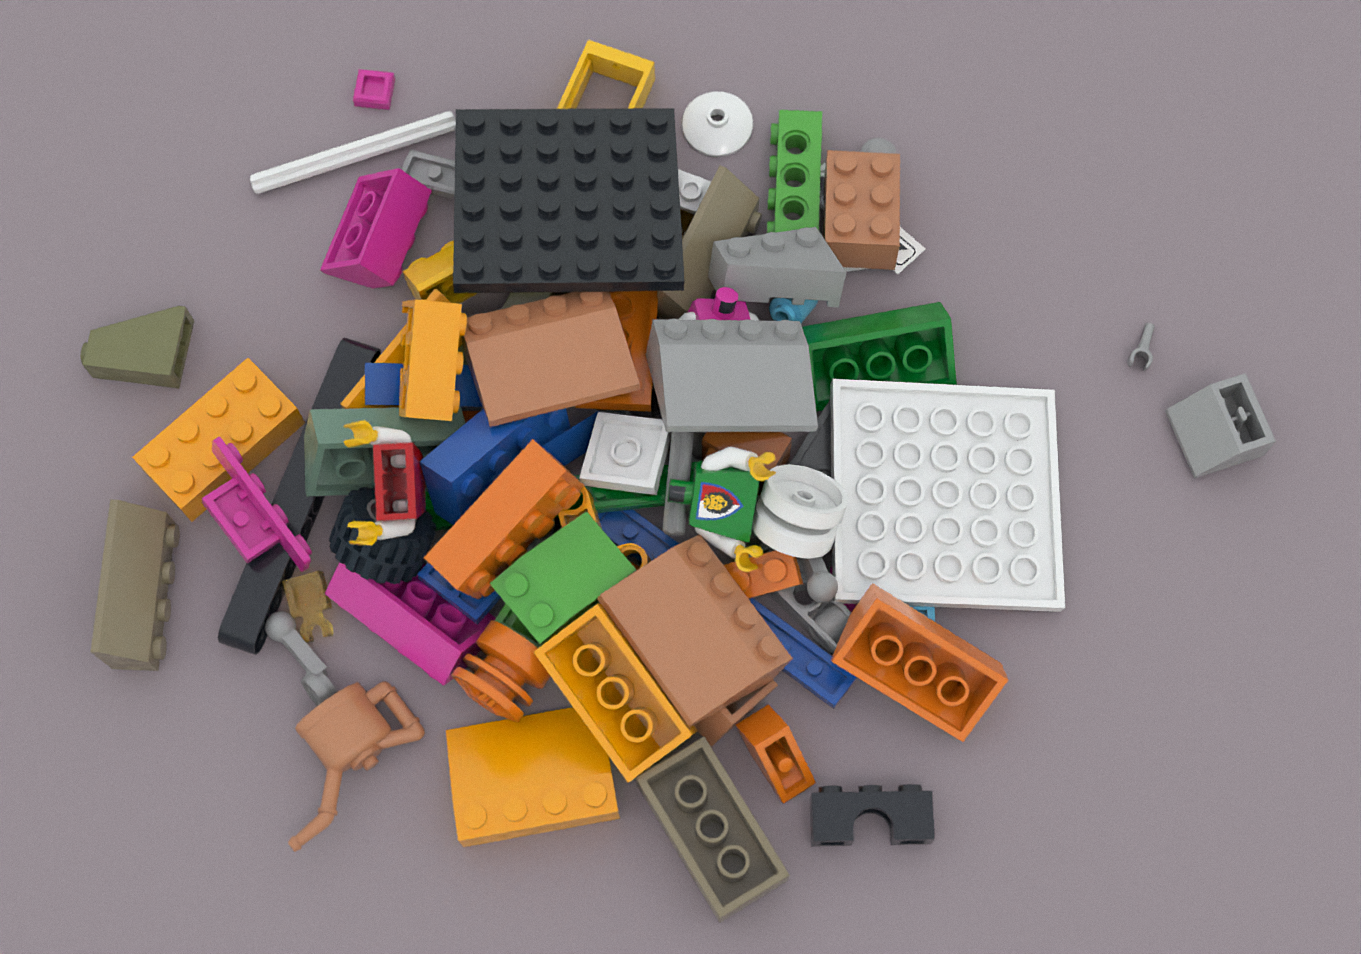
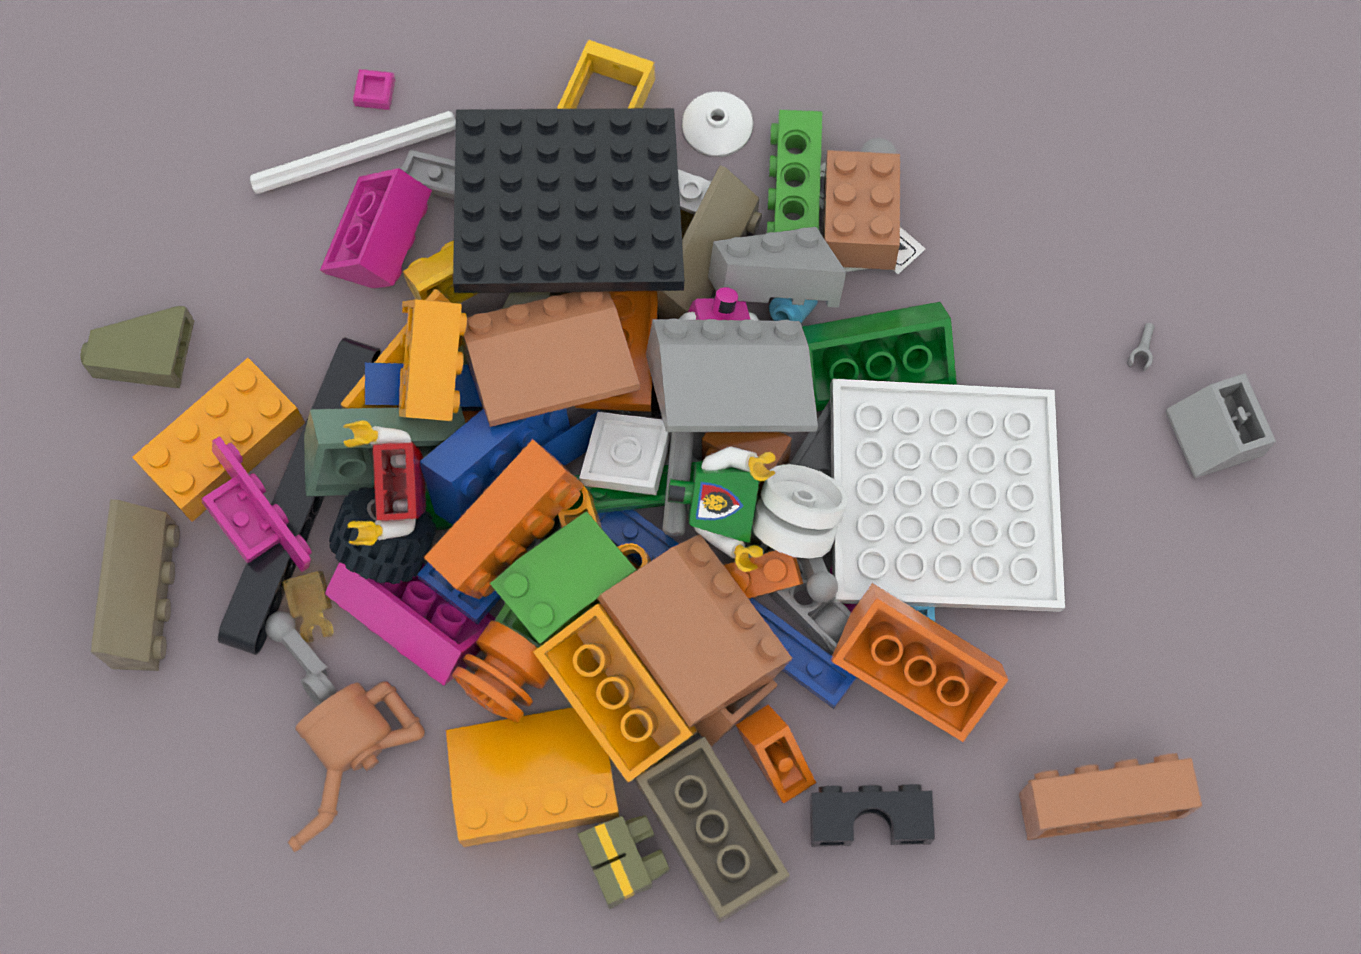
none -> olive hips [578,815,670,909]
none -> nougat brick [1019,753,1202,840]

